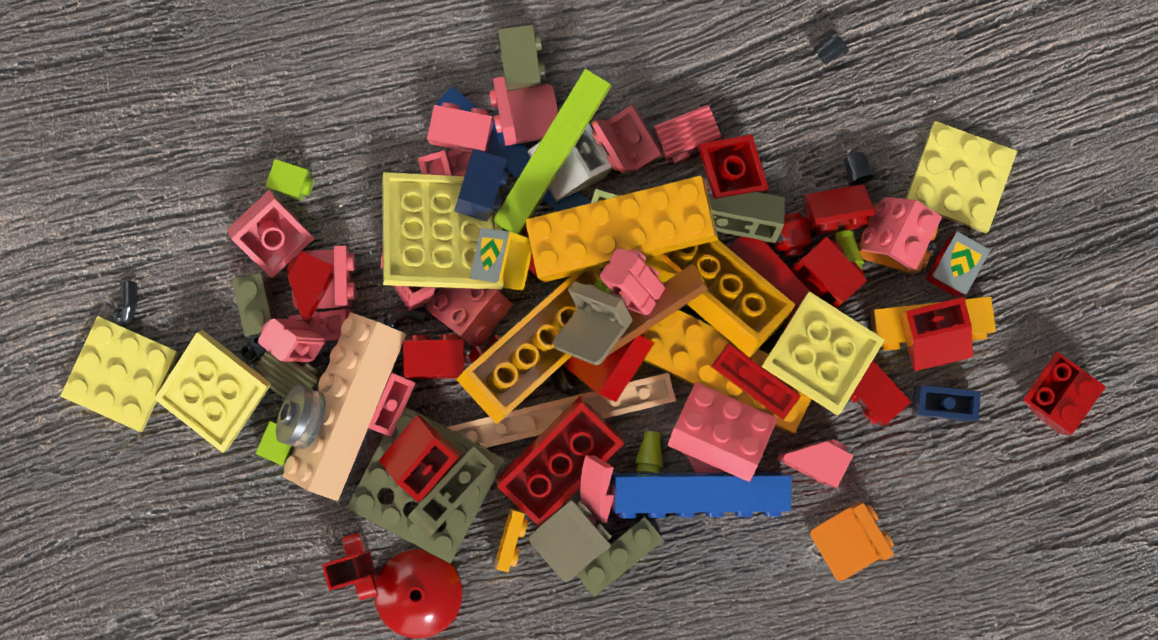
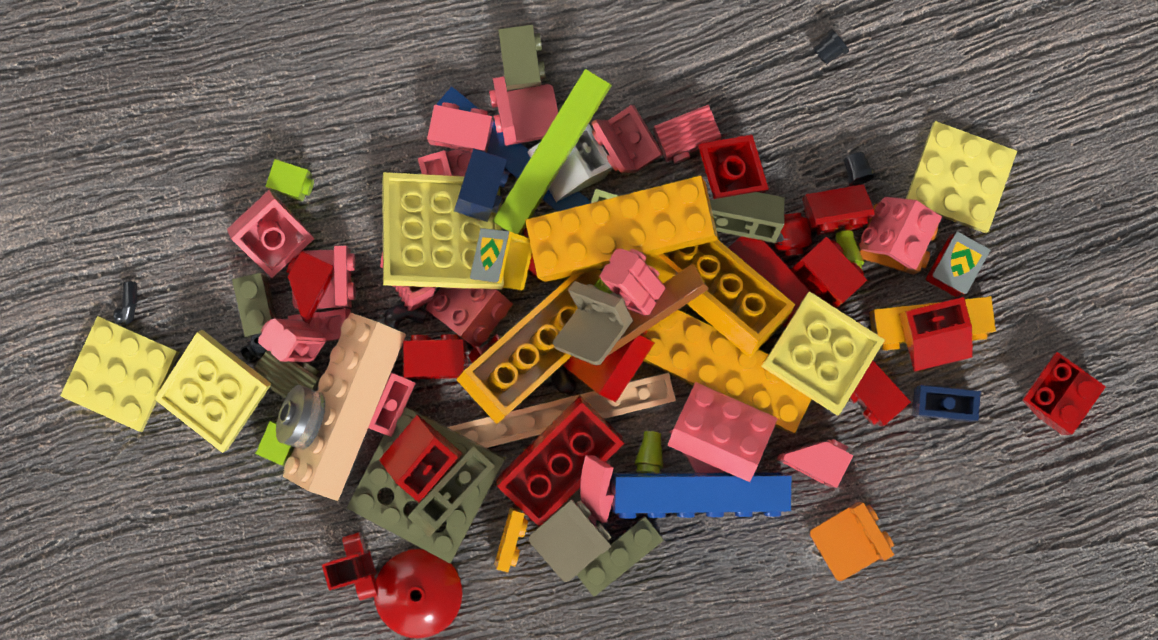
red tile [711,343,801,420] -> none

